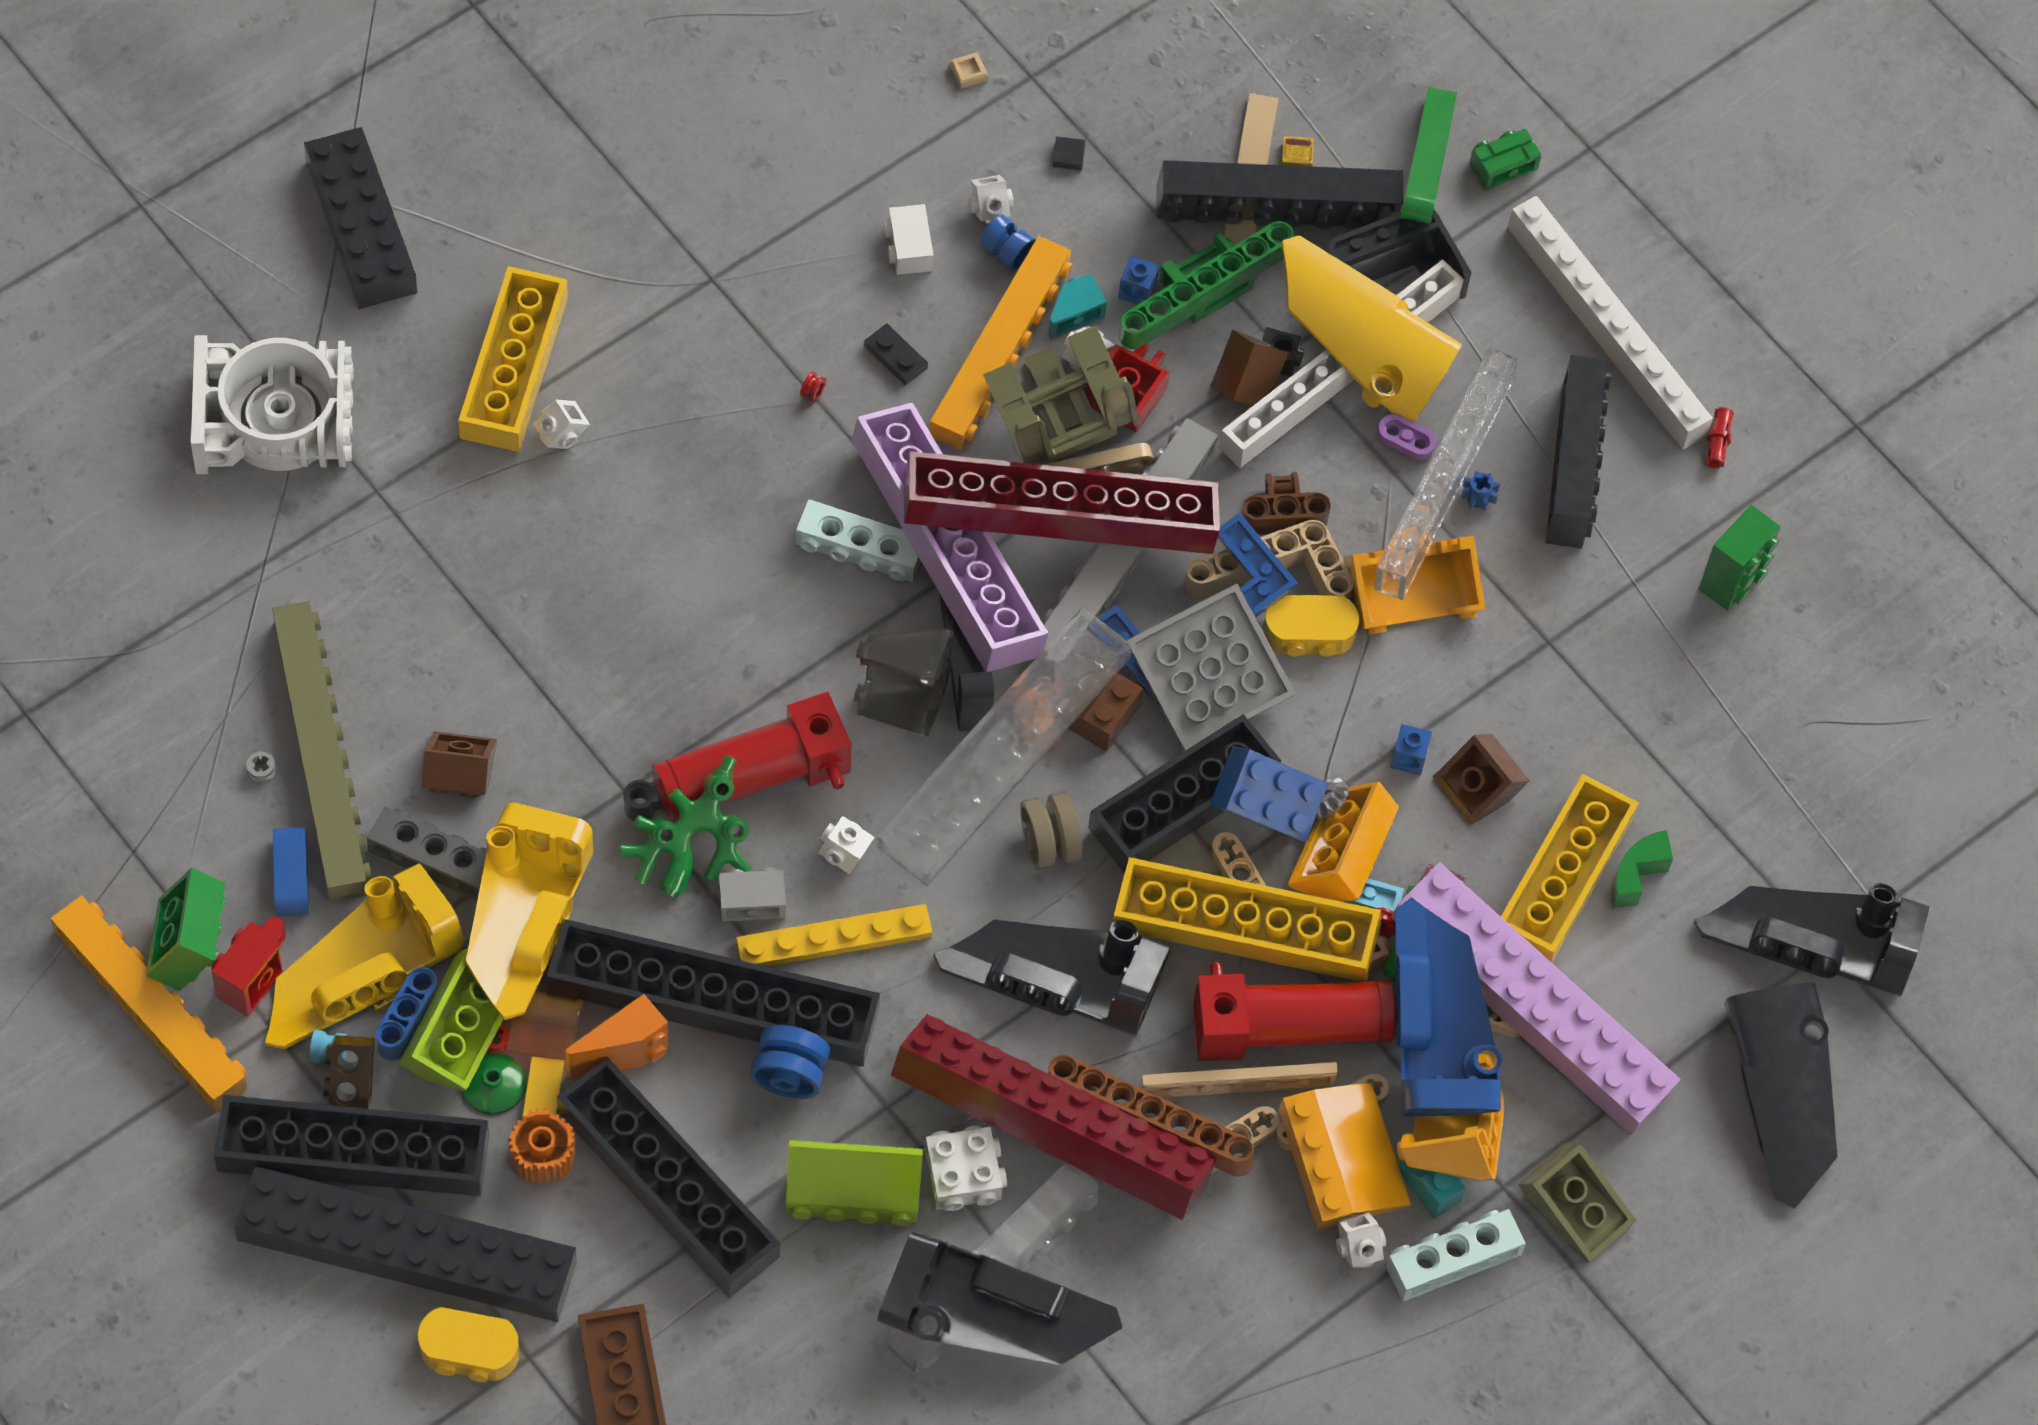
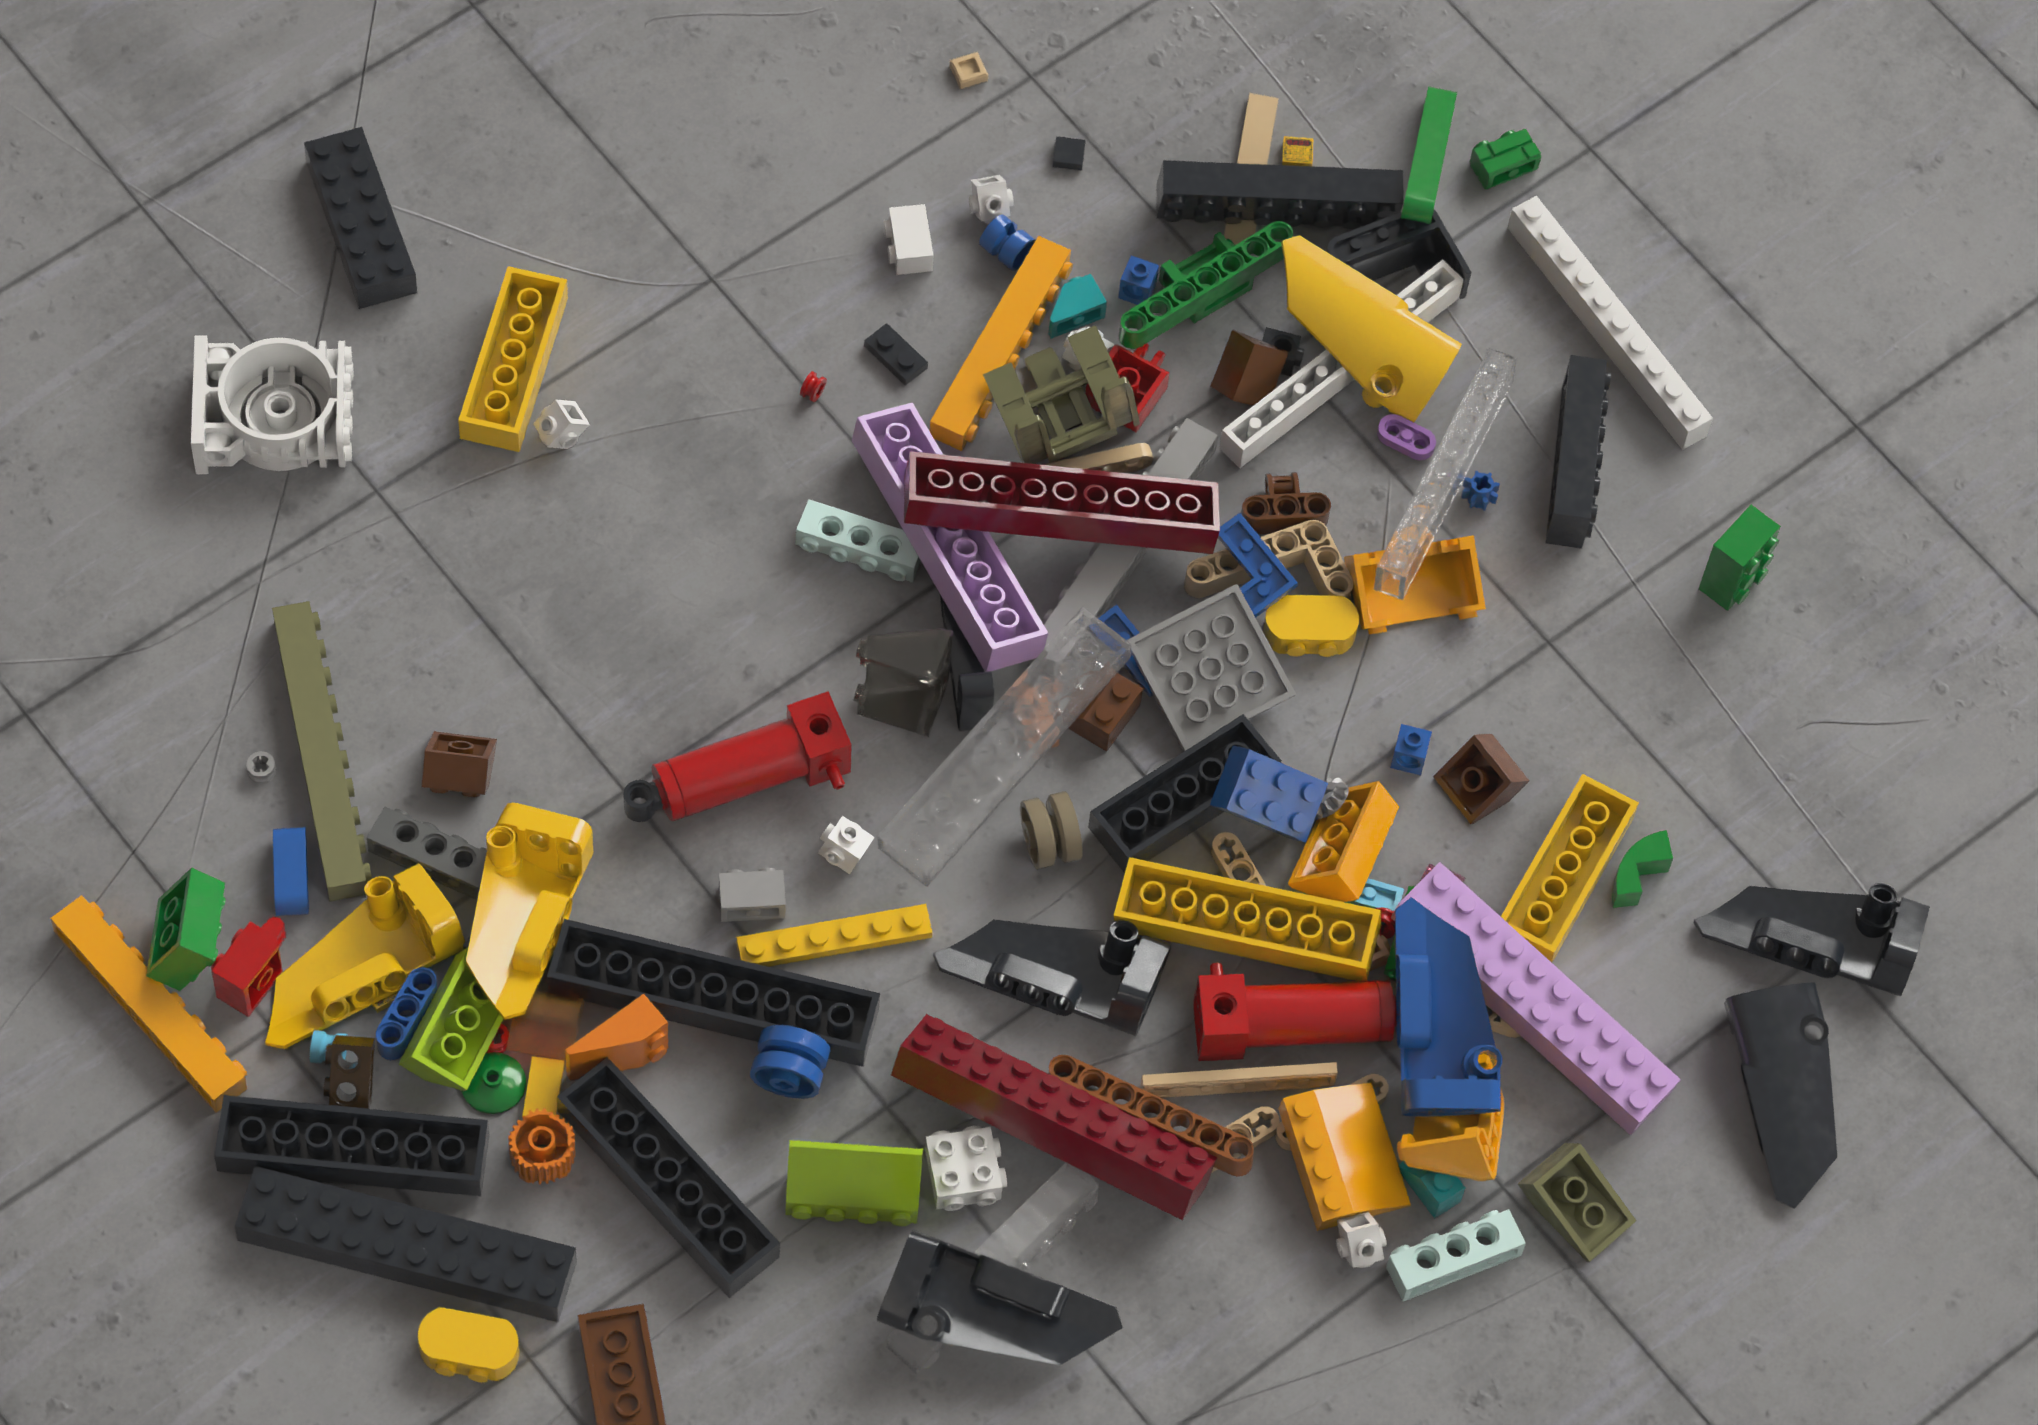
green plant [619,755,752,899] -> none
red pin [1705,407,1734,469] -> none

